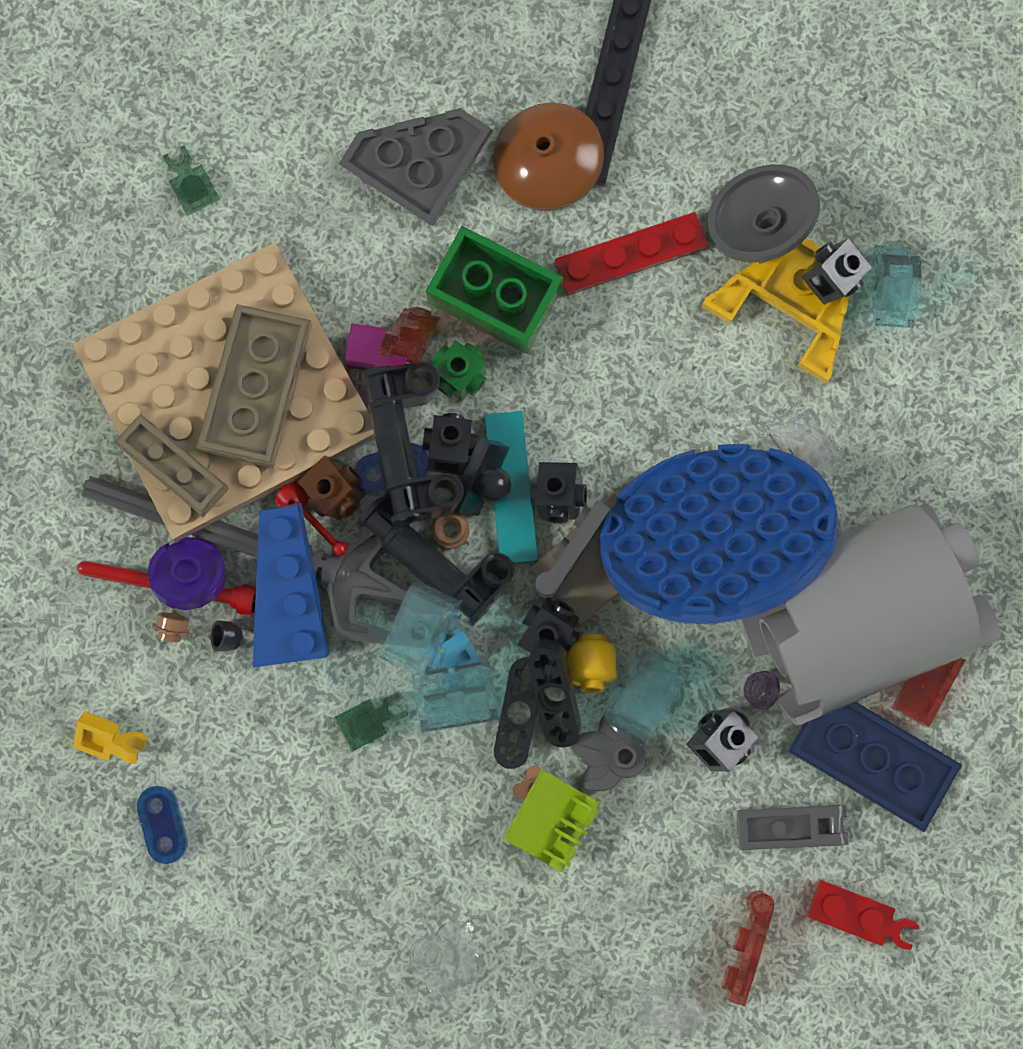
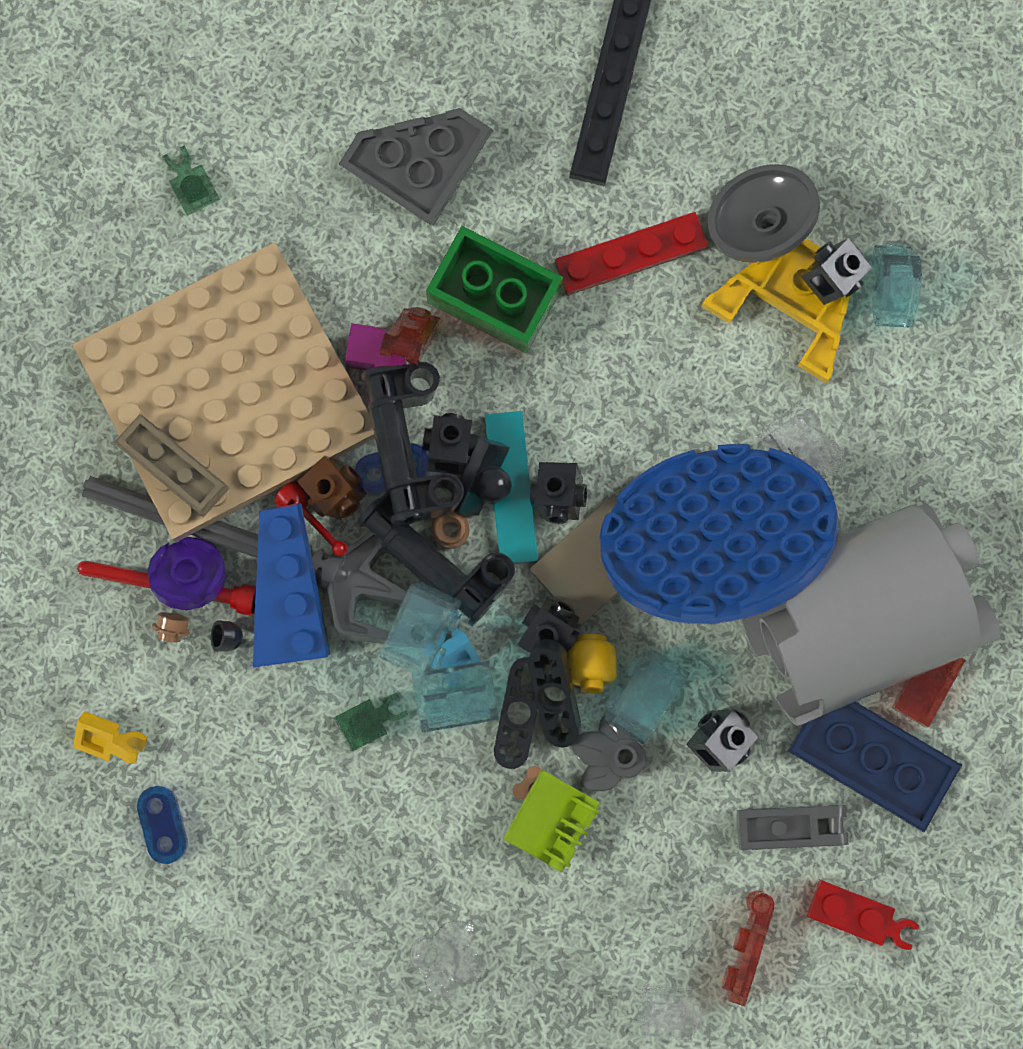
dark tan tile [196,304,312,468] -> none
green brick [431,340,487,401] -> none
dark orange dish [493,103,604,211] -> none
dark grey plate [535,500,610,599] -> none
clear purple plate [743,671,780,710] -> none

